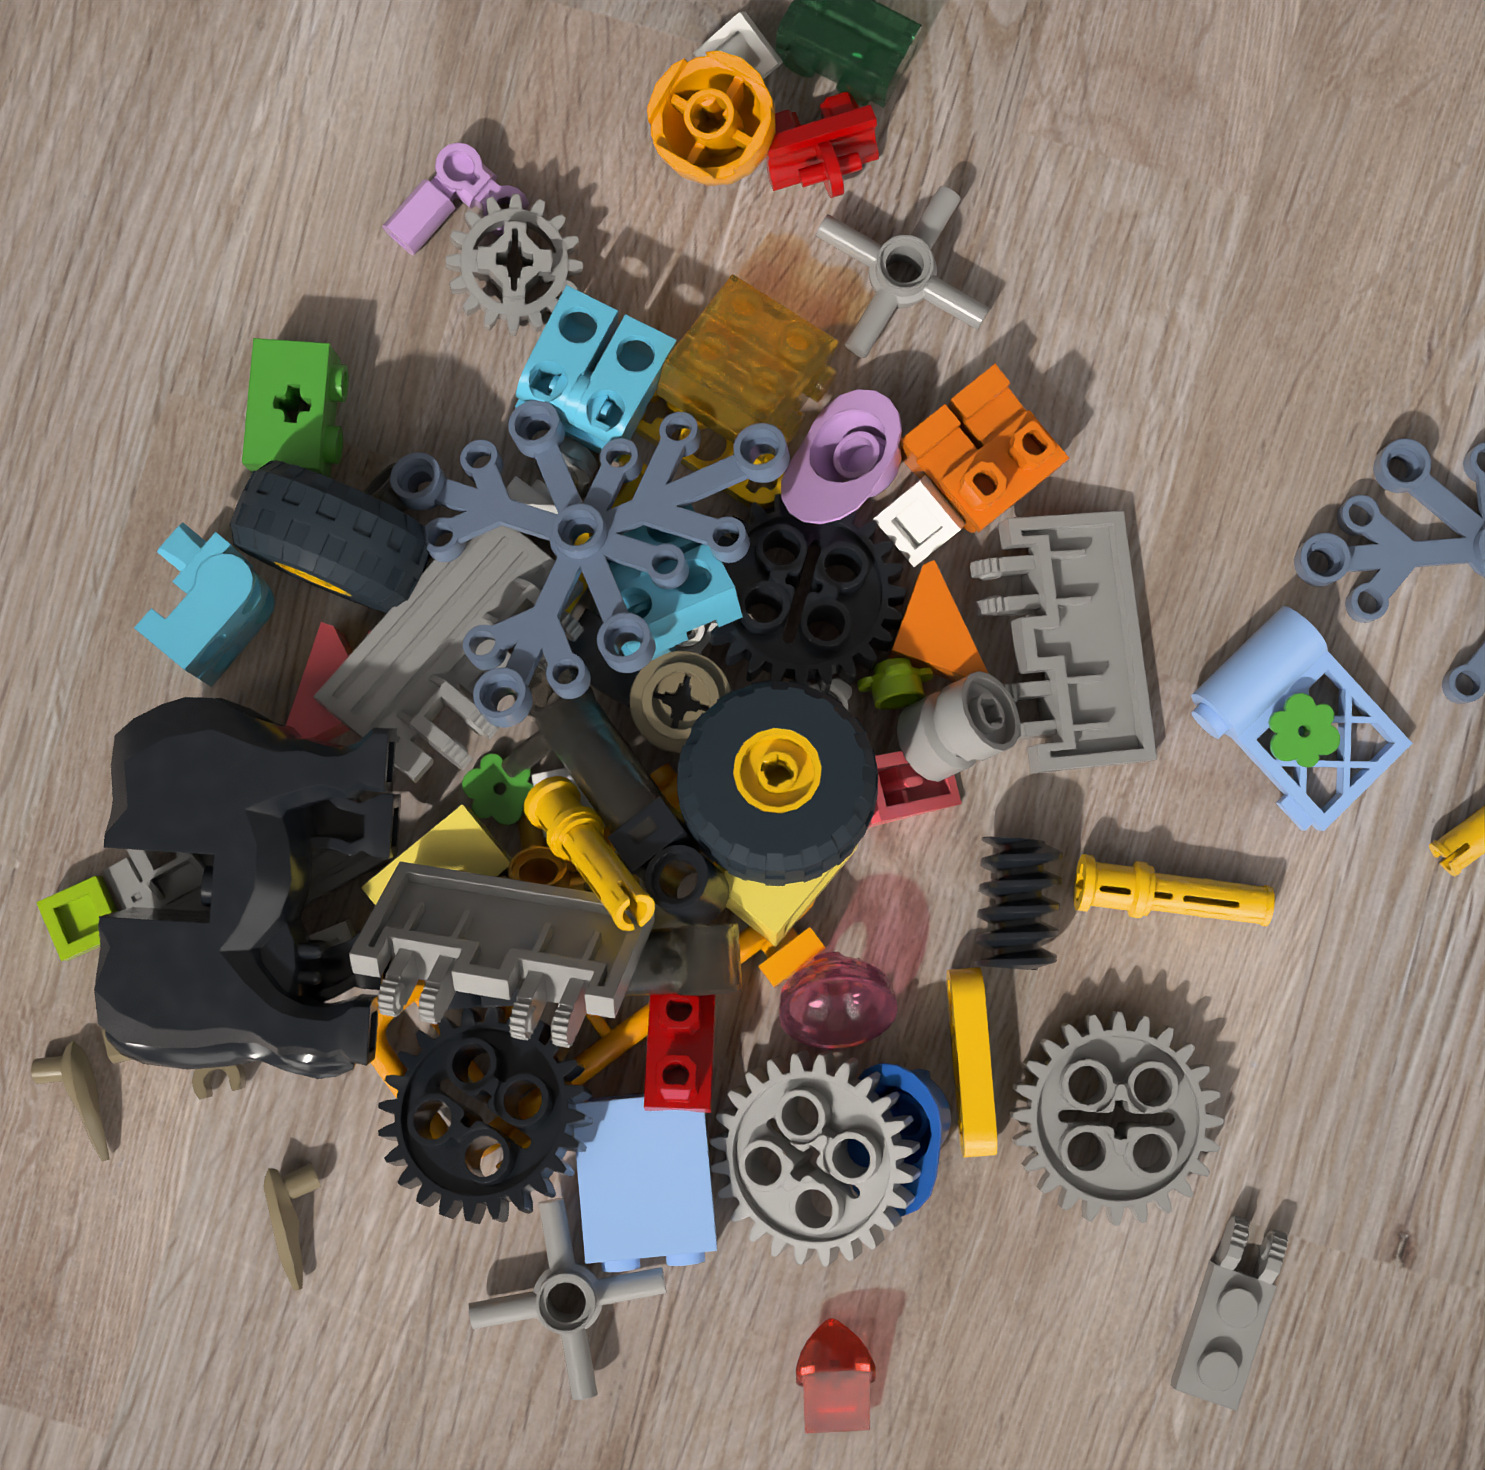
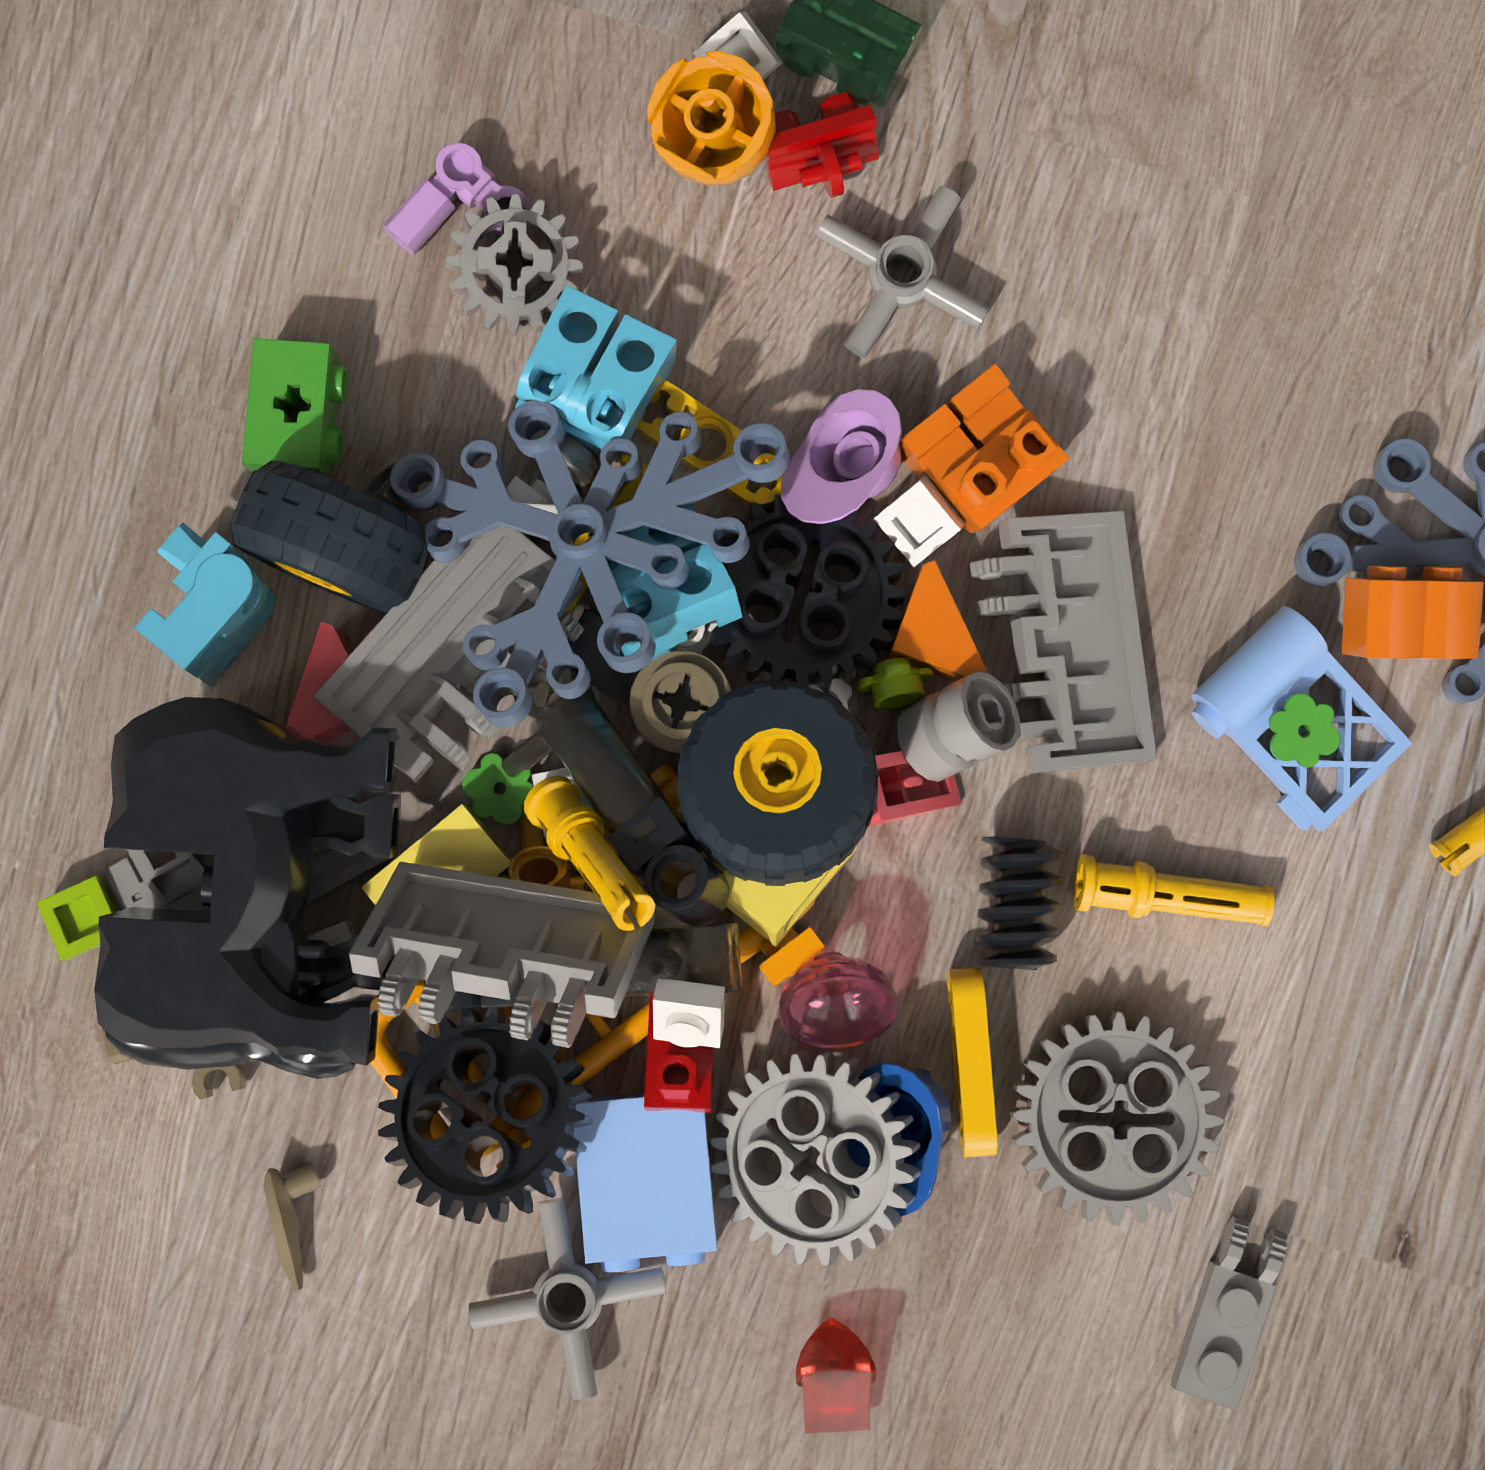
dark tan bar [31,1041,110,1162] -> none
clear yellow brick [656,274,839,461] -> none
none -> white plate [653,978,725,1048]
none -> orange brick [1341,565,1484,659]

